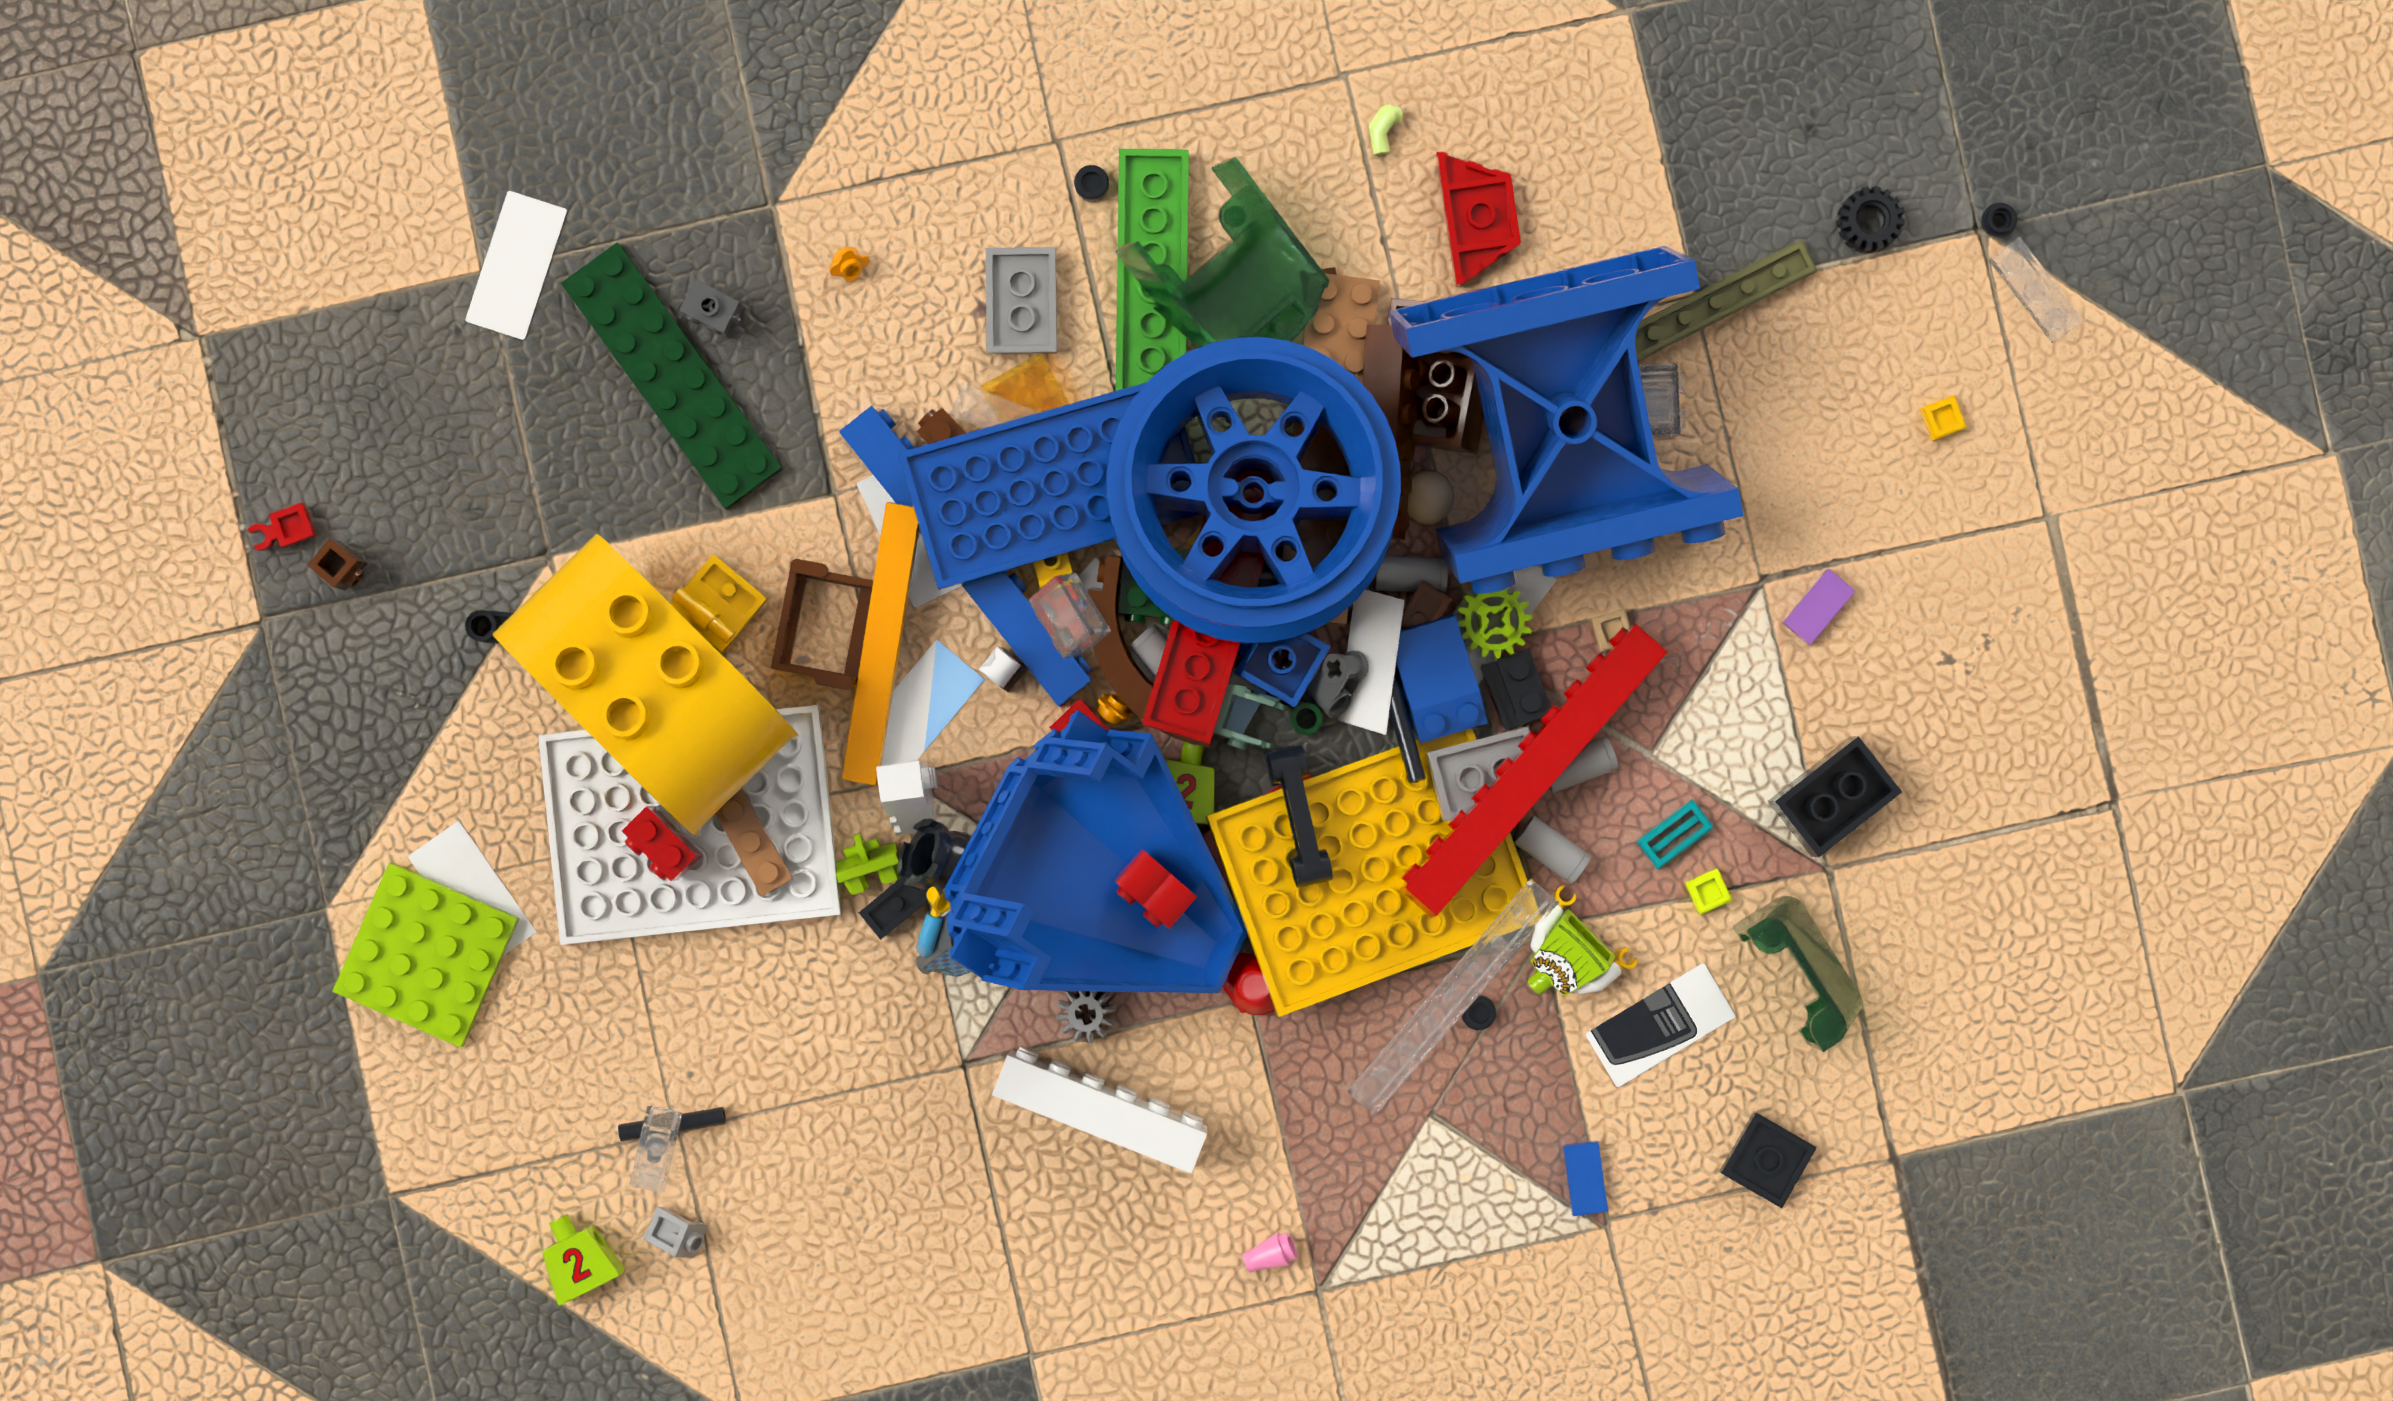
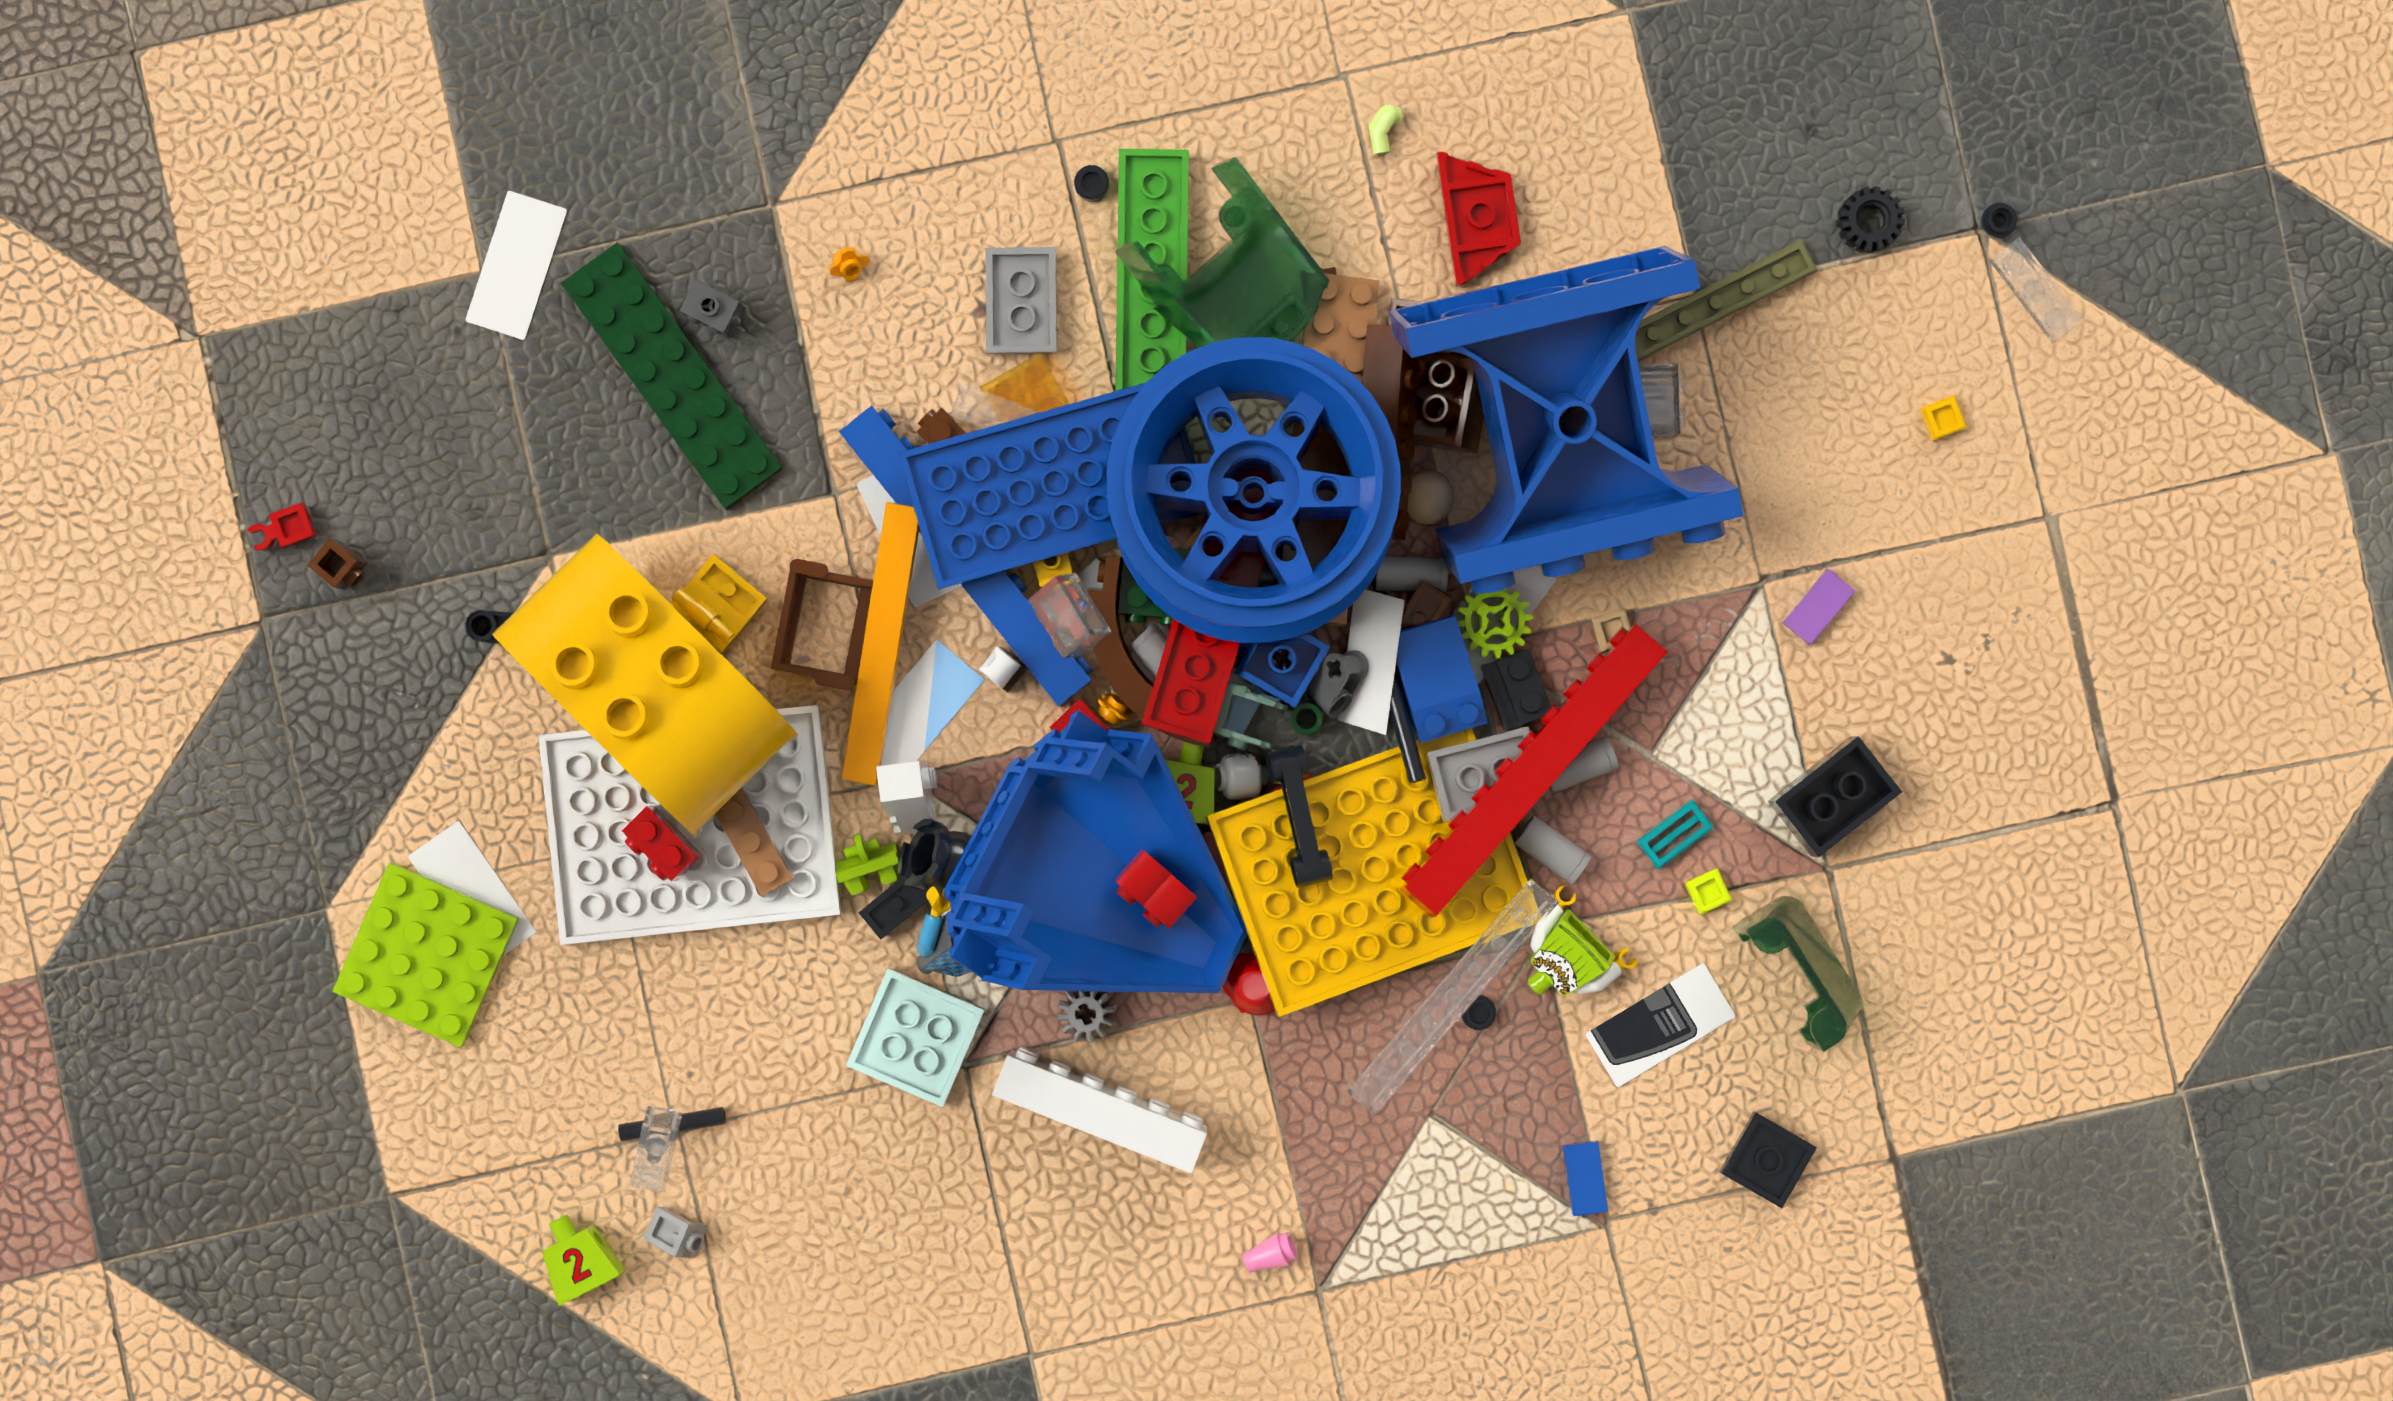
none -> light aqua plate [846,968,985,1107]
none -> light grey head [1214,753,1268,800]

